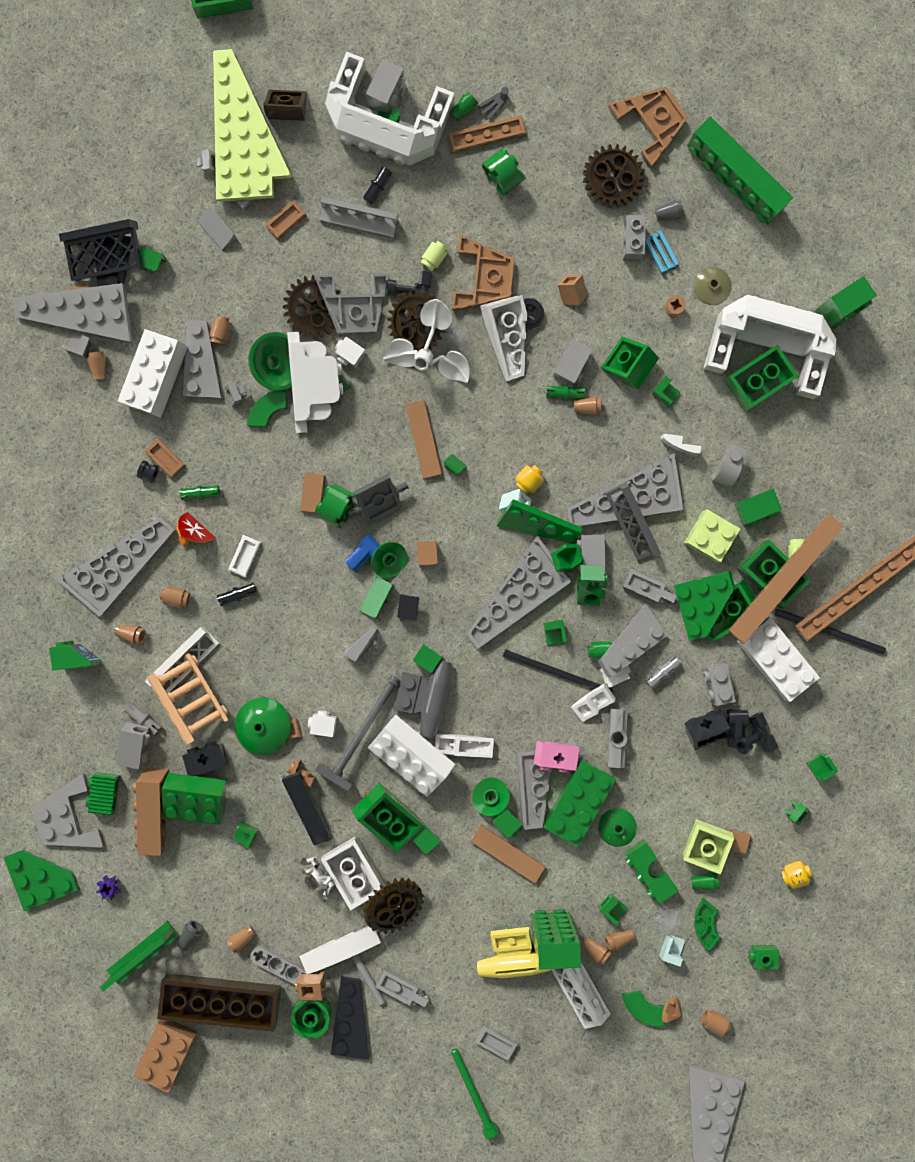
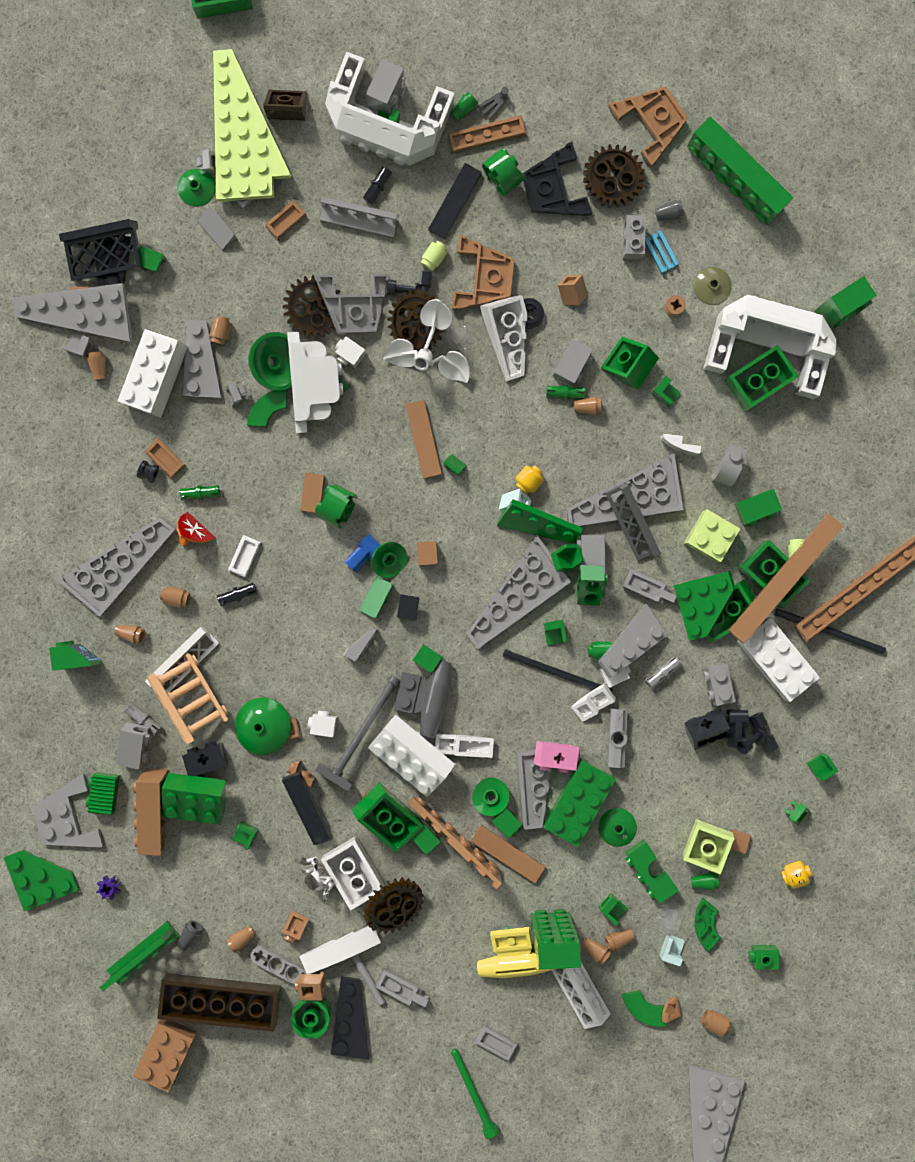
dark grey plate [347,474,409,525] -> none
none -> green dish [177,169,215,206]
none -> medium nougat bracket [281,911,309,944]
none -> medium nougat wing [408,795,502,890]
none -> black tile [428,163,482,240]
none -> black wing [523,142,592,216]

